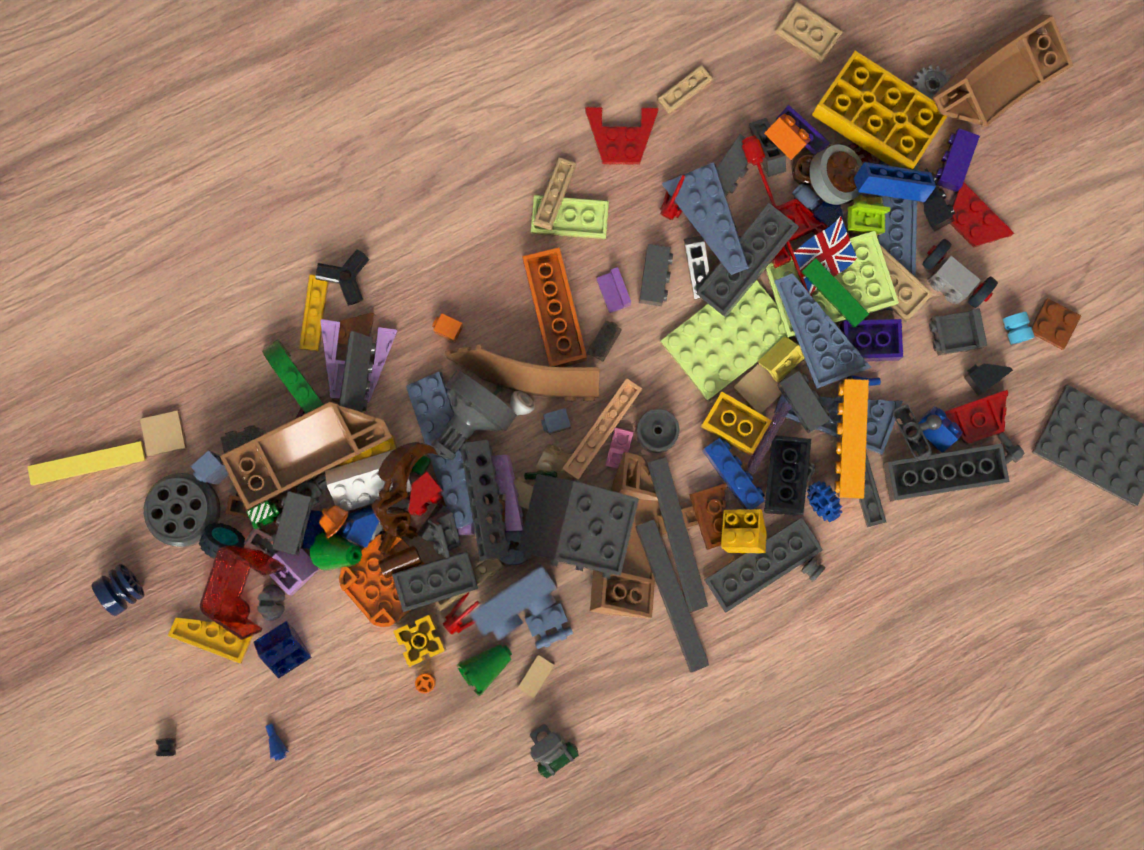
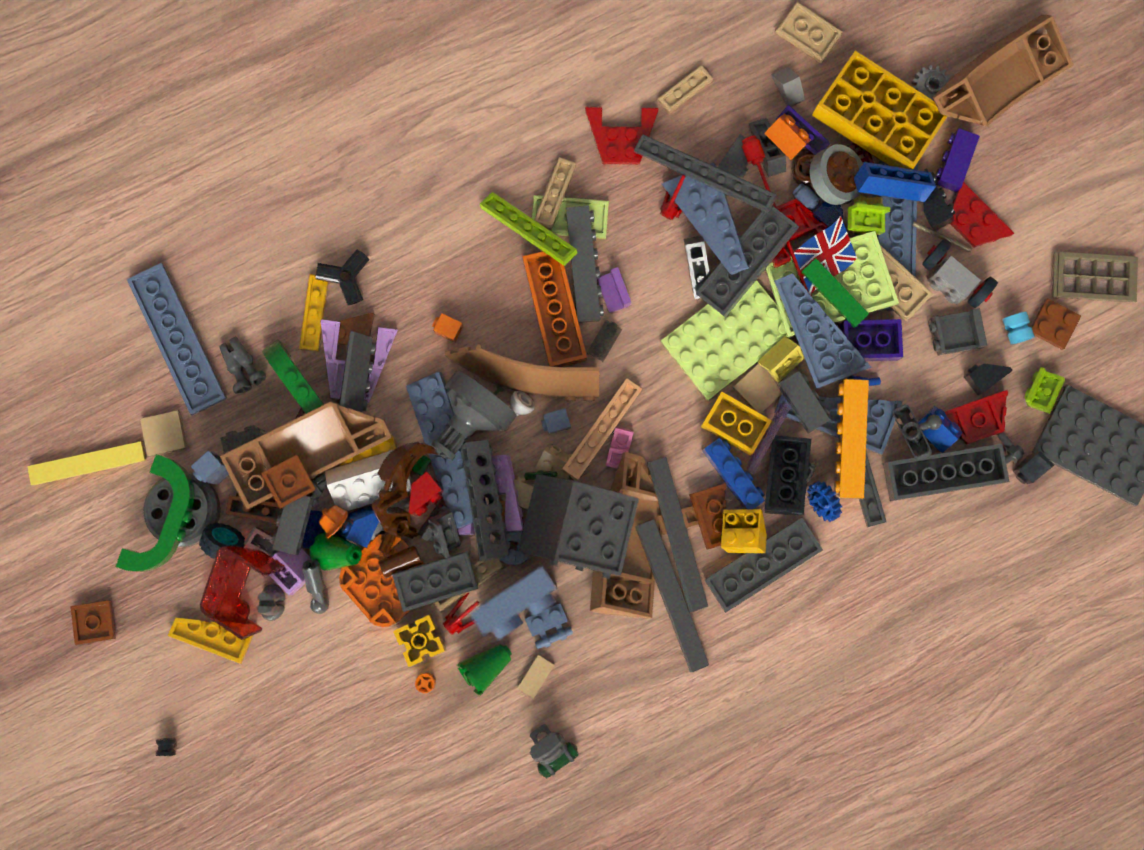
dark blue wheel [91,564,145,616] -> none
green brick [246,500,280,530] -> none
clear blue slope [254,621,312,679] -> none
blue cone [265,724,289,761] -> none
dark grey wheel [636,409,680,454] -> none
dark grey brick [639,244,673,307] -> none
dark grey wheel [801,557,825,582] -> none
none -> dark orange plate [70,600,116,645]
none -> green arch [115,454,194,572]
none -> sand blue plate [127,263,227,416]
none -> dark grey piece [219,336,266,394]
none -> dark orange plate [261,455,316,508]
none -> dark grey piece [302,560,329,614]
none -> lime plate [480,192,577,266]
none -> dark grey brick [566,205,604,323]
none -> dark grey tile [634,134,777,213]
none -> light grey slope [771,67,805,107]
none -> dark tan axle [912,221,972,252]
none -> black slope [1013,451,1054,484]
none -> lime bracket [1024,367,1065,414]
none -> dark tan piece [1052,252,1138,302]

